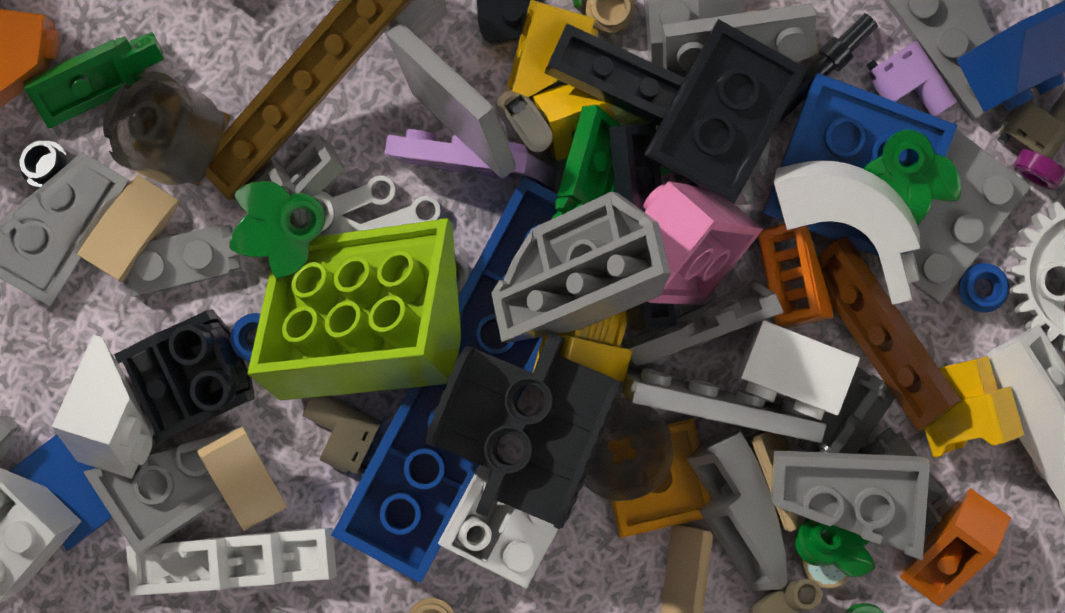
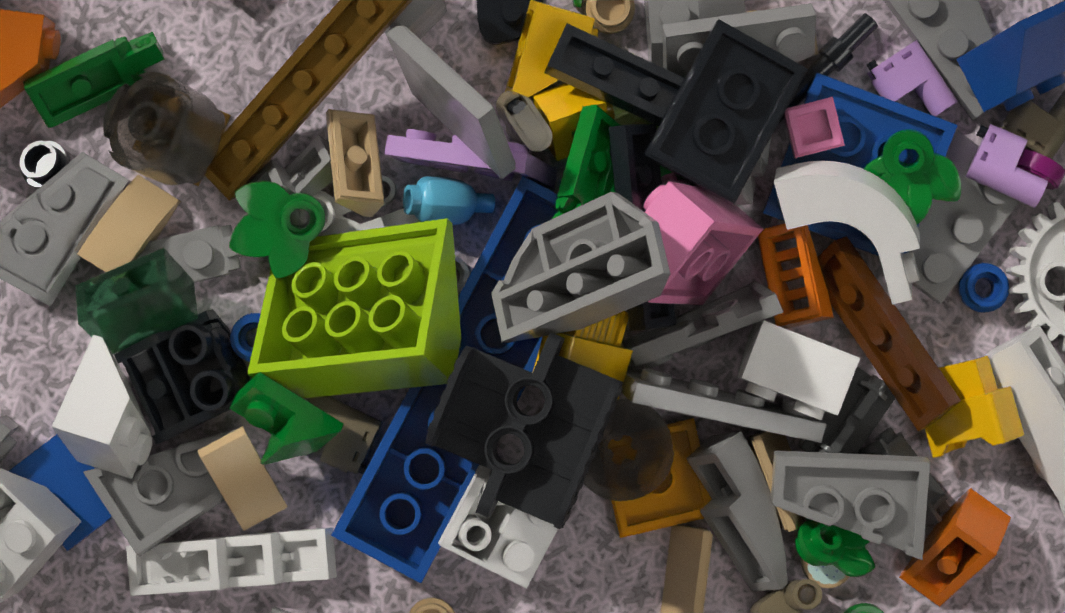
none -> clear green brick [75,248,198,354]
none -> green slope [230,372,344,465]
none -> tan slope [326,109,385,217]
none -> medium azure plant [403,176,495,225]
none -> bright pink tile [783,97,845,158]
none -> lavender piece [965,124,1048,208]

